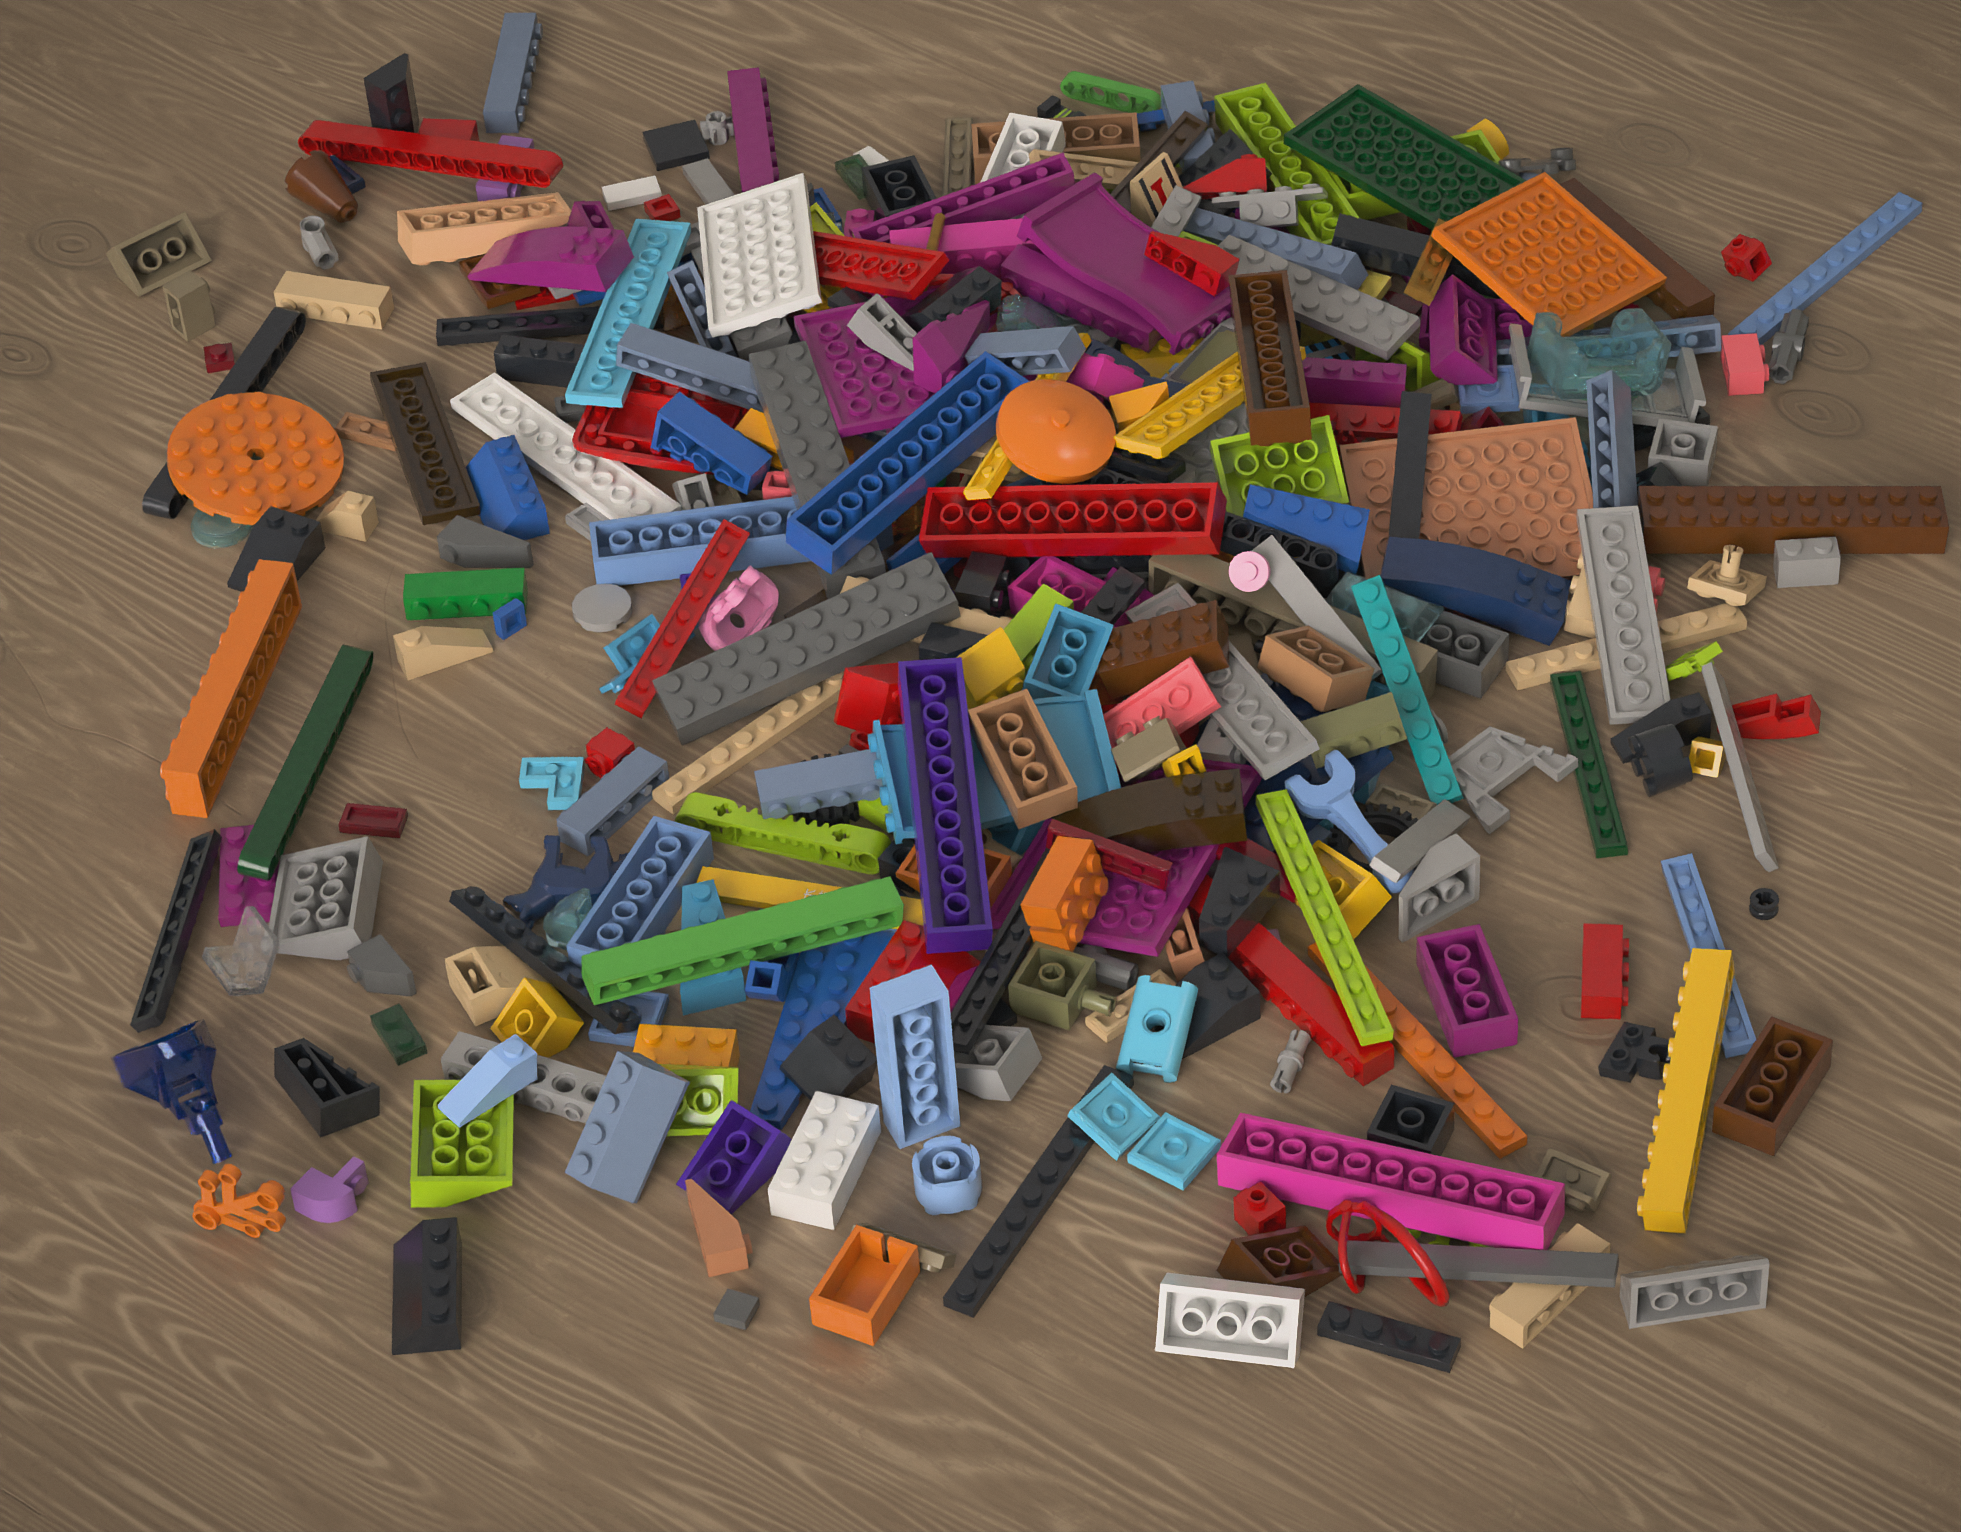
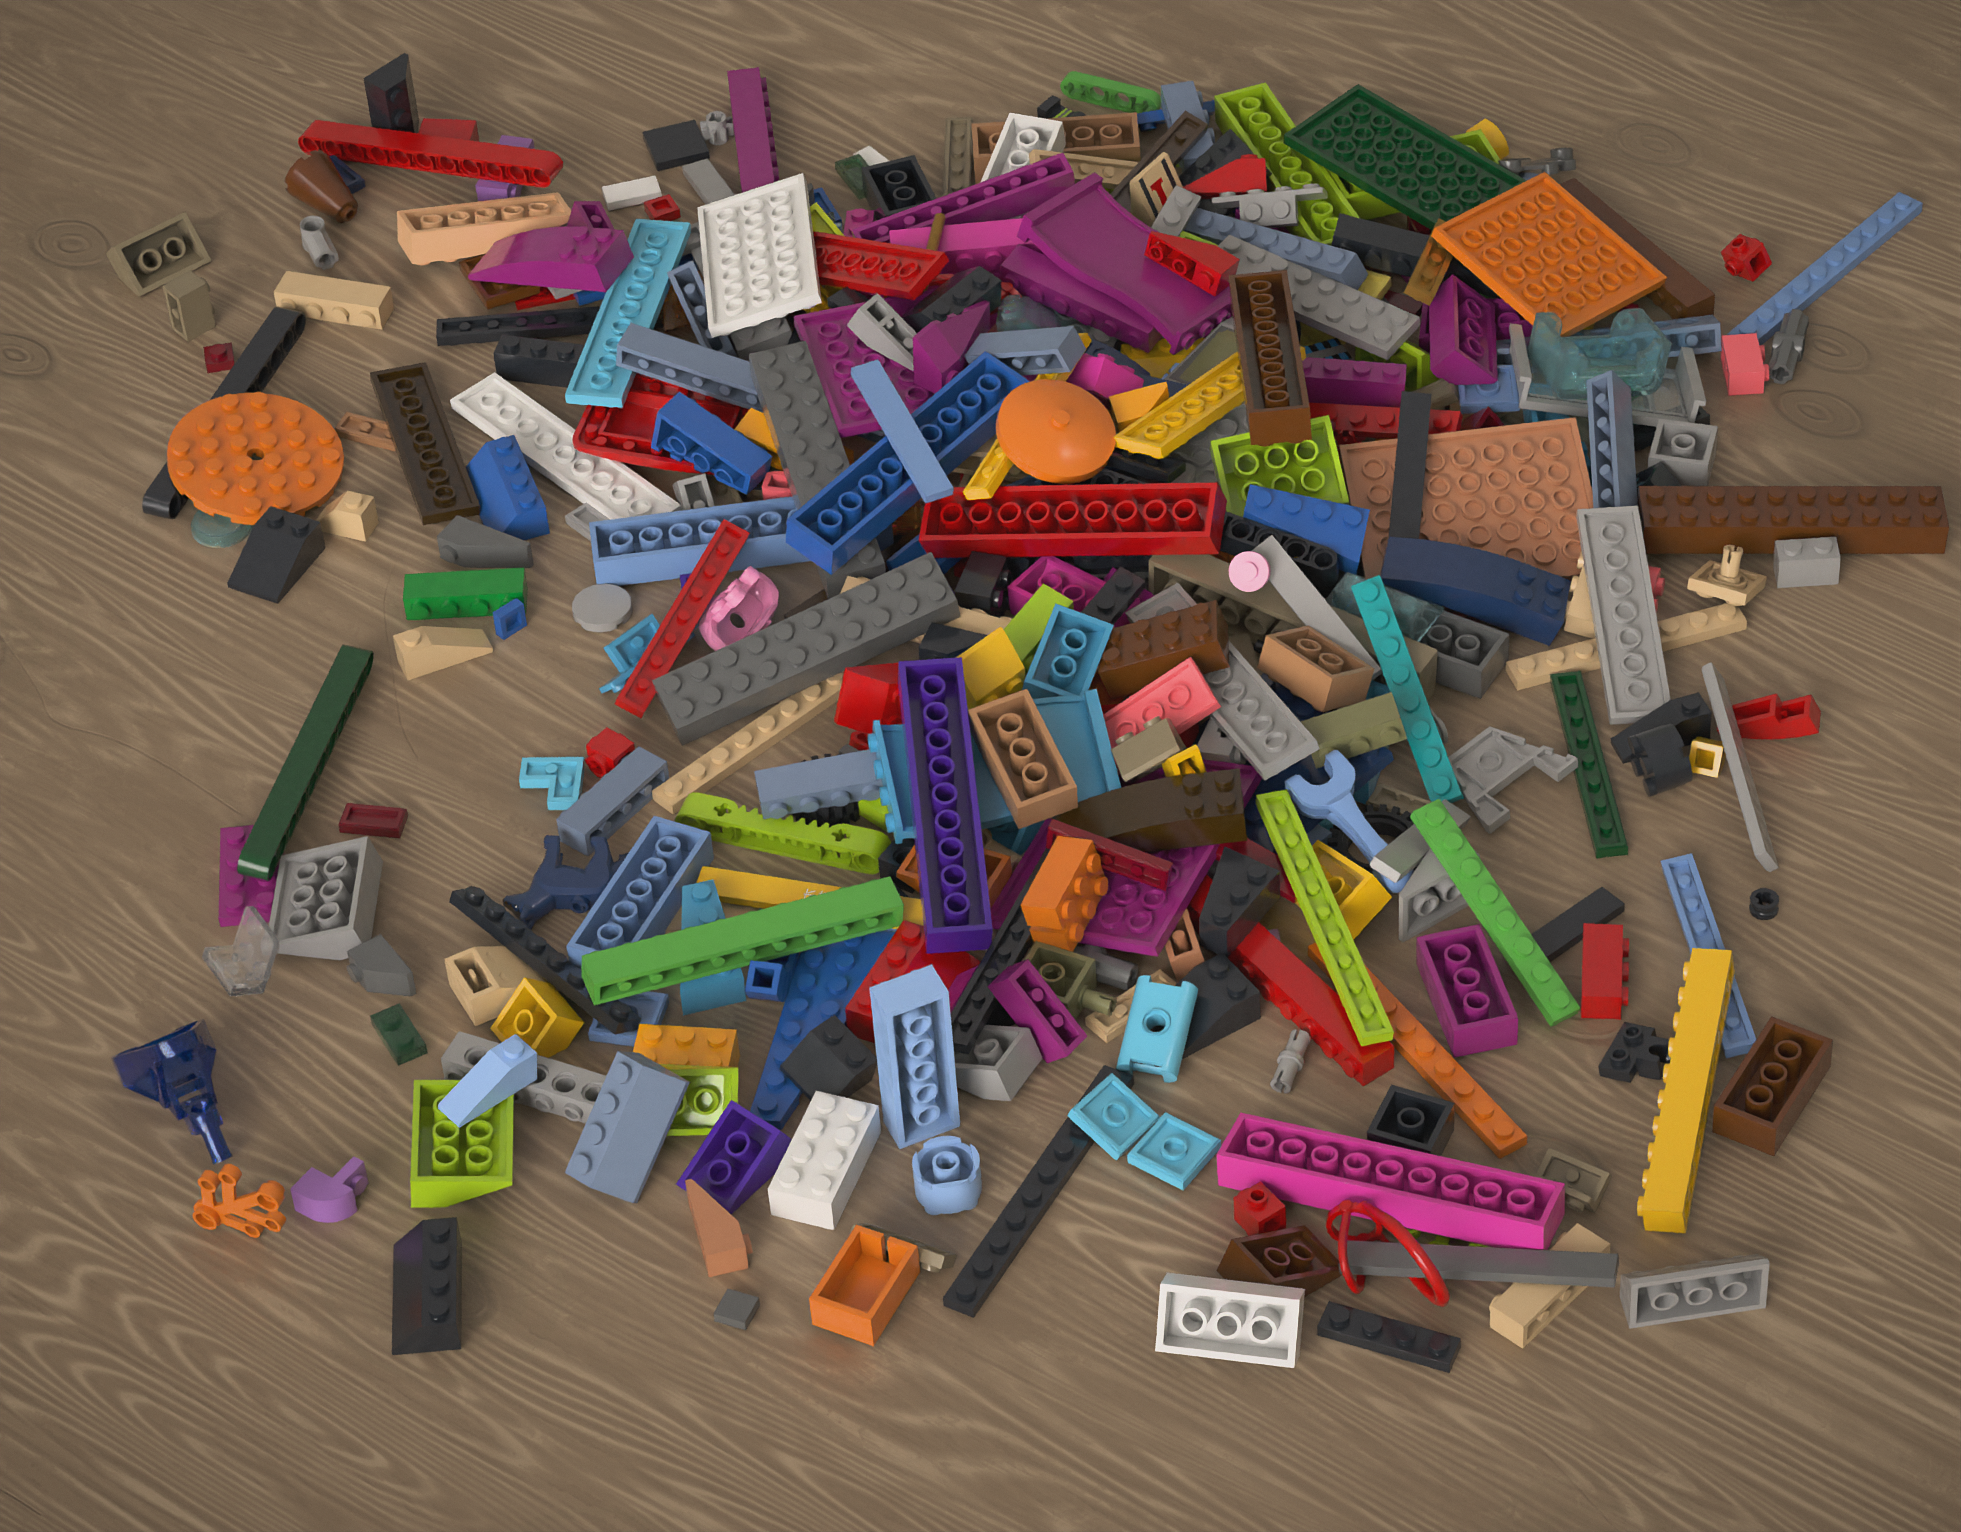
black plate [130,829,222,1033] -> none
orange brick [160,559,302,818] -> none
black wedge [274,1038,380,1138] -> none
sand blue brick [483,13,543,133] -> none
clear light blue slope [543,888,592,950] -> none
dark grey tile [554,396,585,423] -> none
lime plate [1665,641,1723,681] -> none
none -> medium blue tile [851,359,954,504]
none -> magenta brick [987,959,1087,1063]
none -> bright green plate [1410,799,1581,1027]
none -> black tile [1531,887,1625,962]

